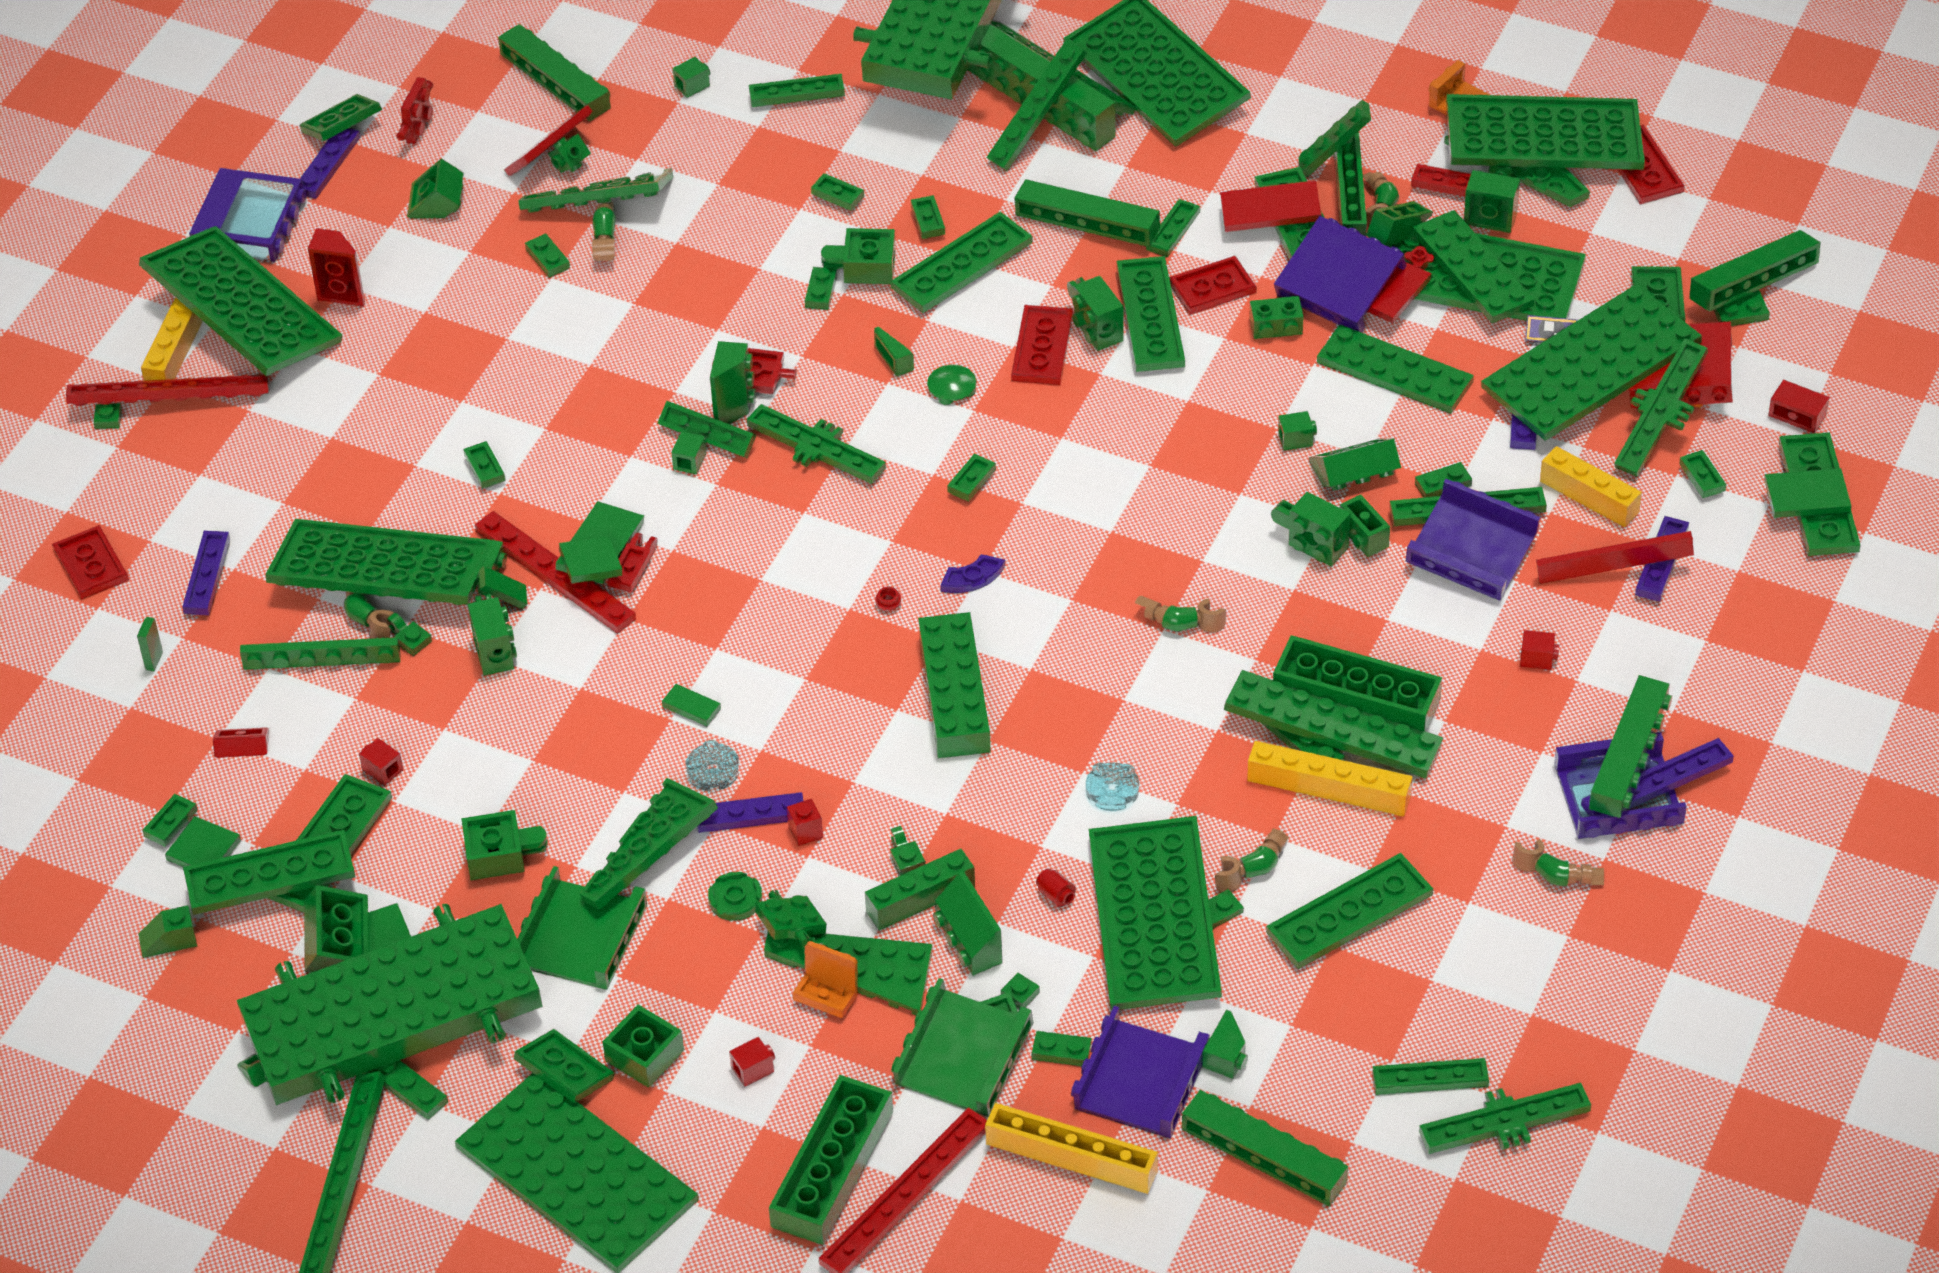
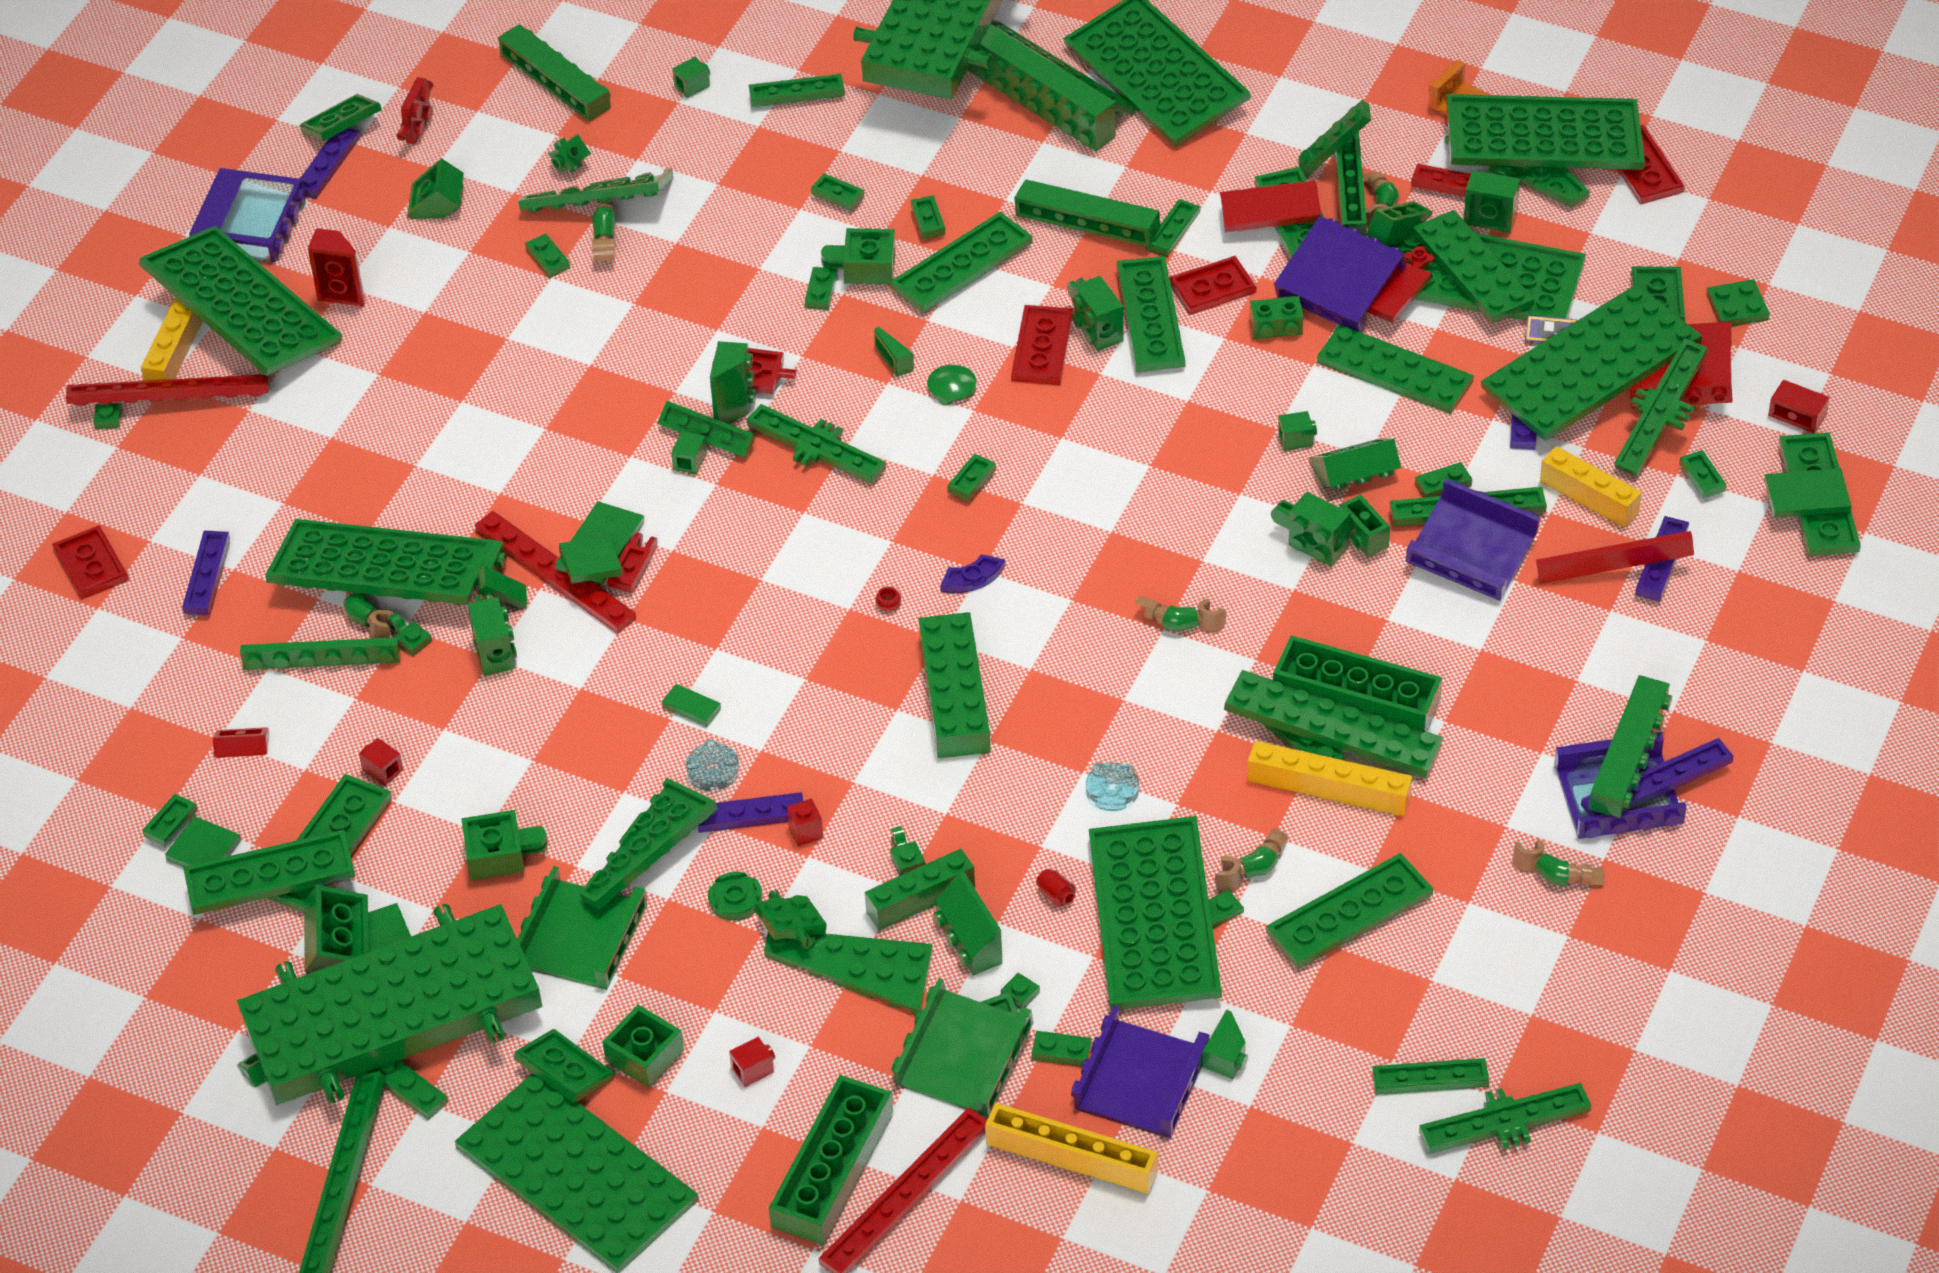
green tile [137,617,163,672] -> none
green slope [138,905,197,958] -> none
green plate [463,441,506,489] -> none
red tile [503,105,593,176] -> none
orange bracket [792,941,858,1018] -> none
green plate [986,40,1087,171] -> none
green brick [1182,1090,1348,1207] -> none
red brick [1520,630,1560,670] -> none
green brick [1689,230,1821,312] -> none

